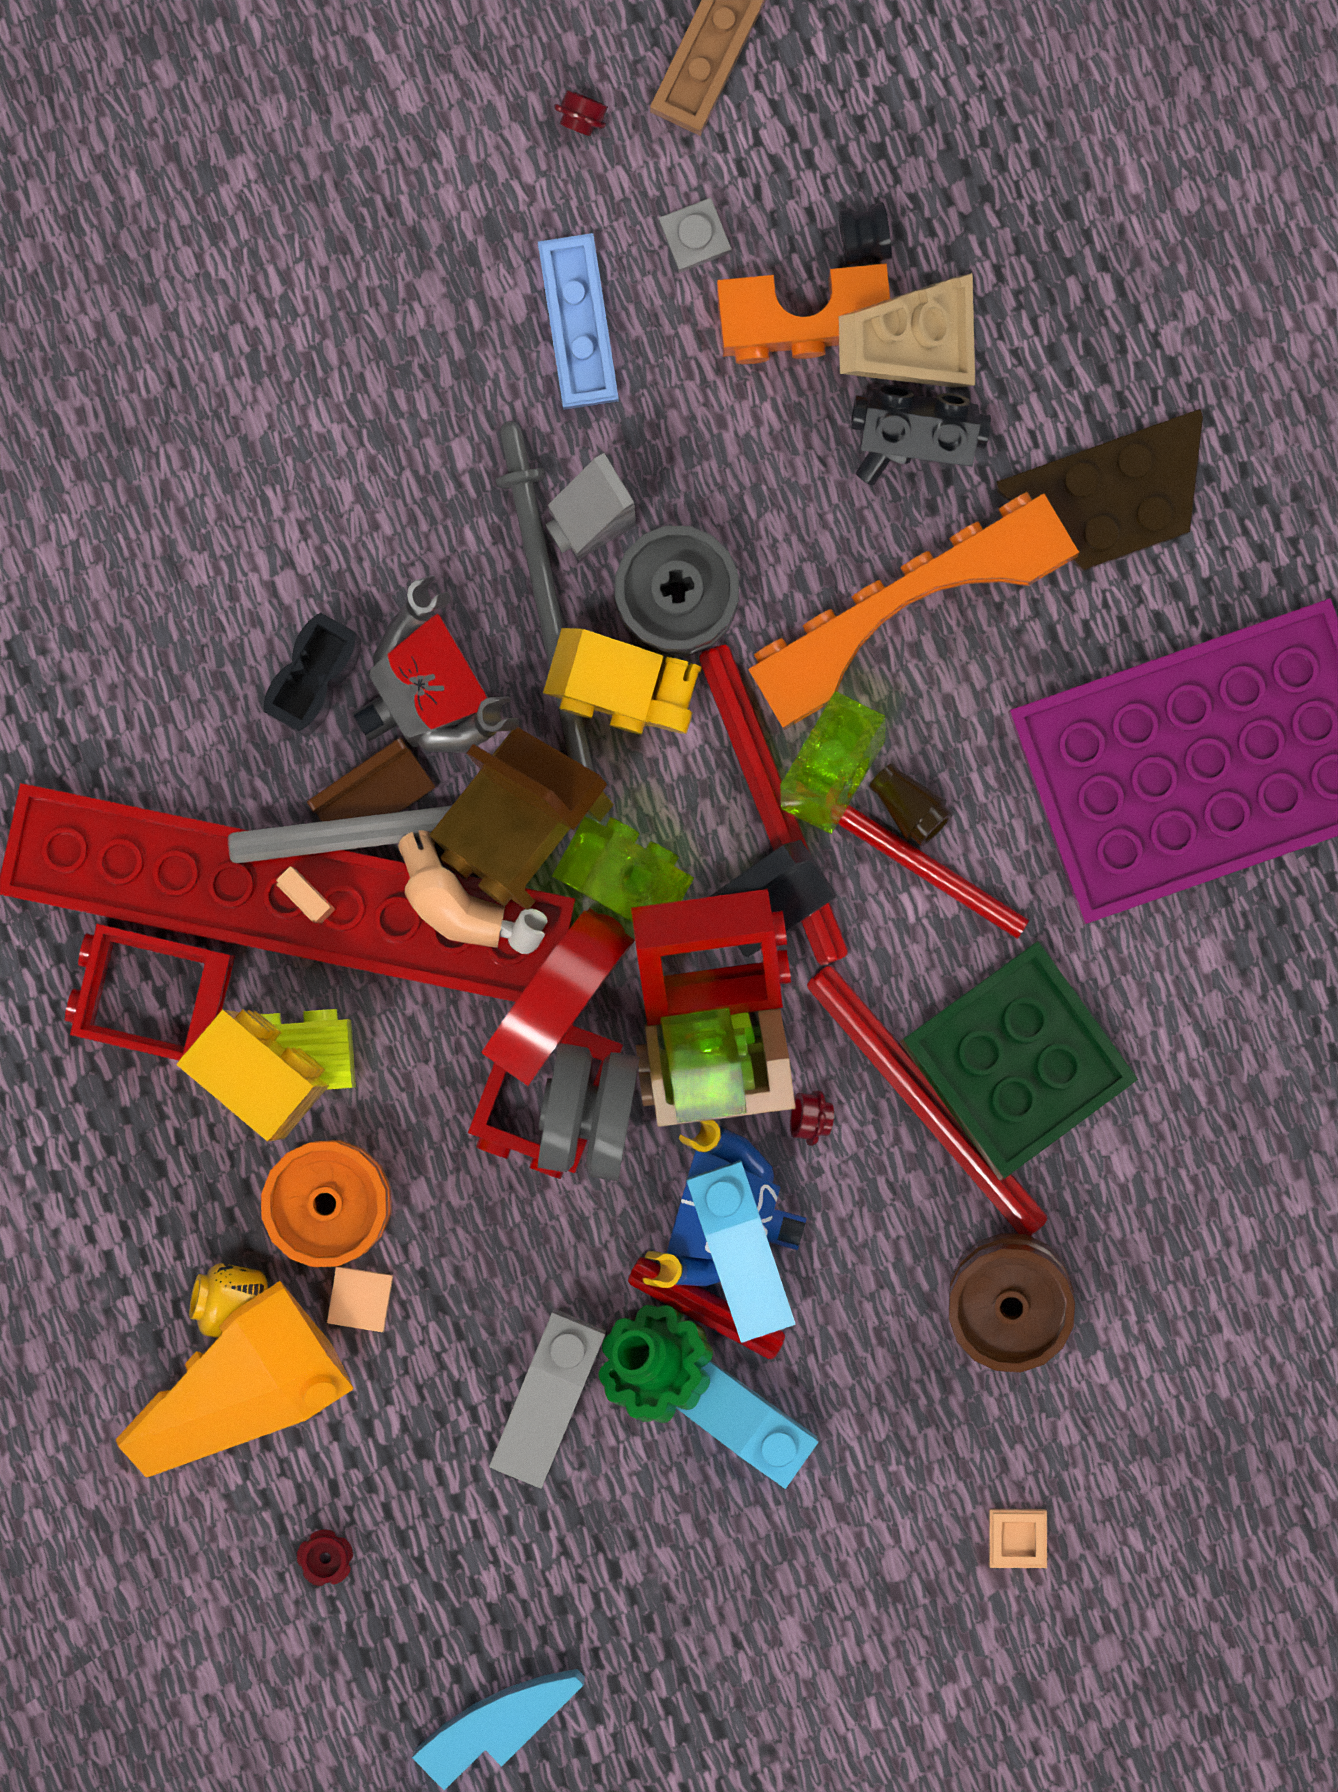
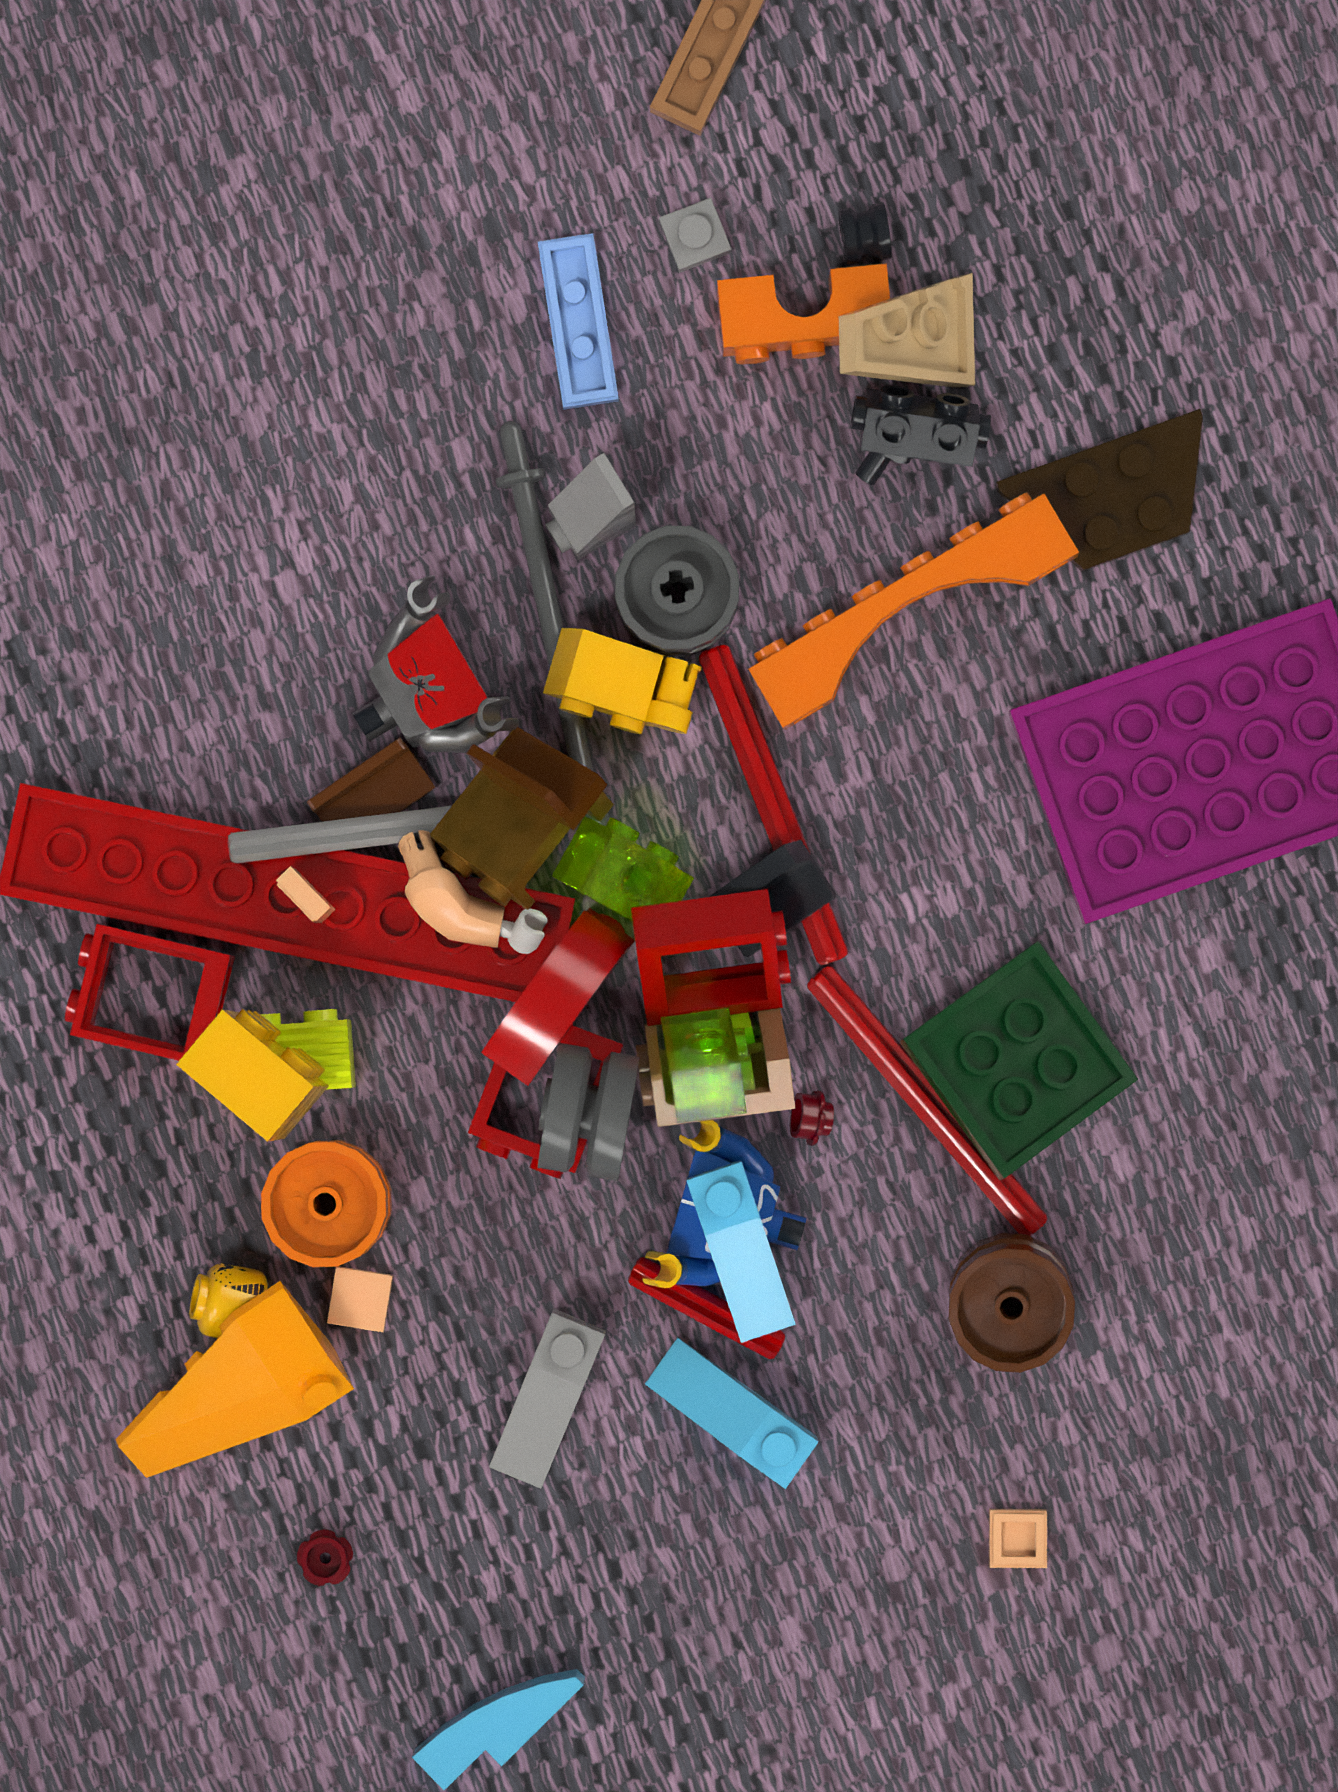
black brick [264,613,361,737] -> none
dark red plate [554,90,608,136] -> none
green plant [598,1305,713,1423] -> none
clear neon green brick [780,691,886,834] -> none
red bar [827,799,1029,939] -> none
dark brown cone [869,763,953,846] -> none

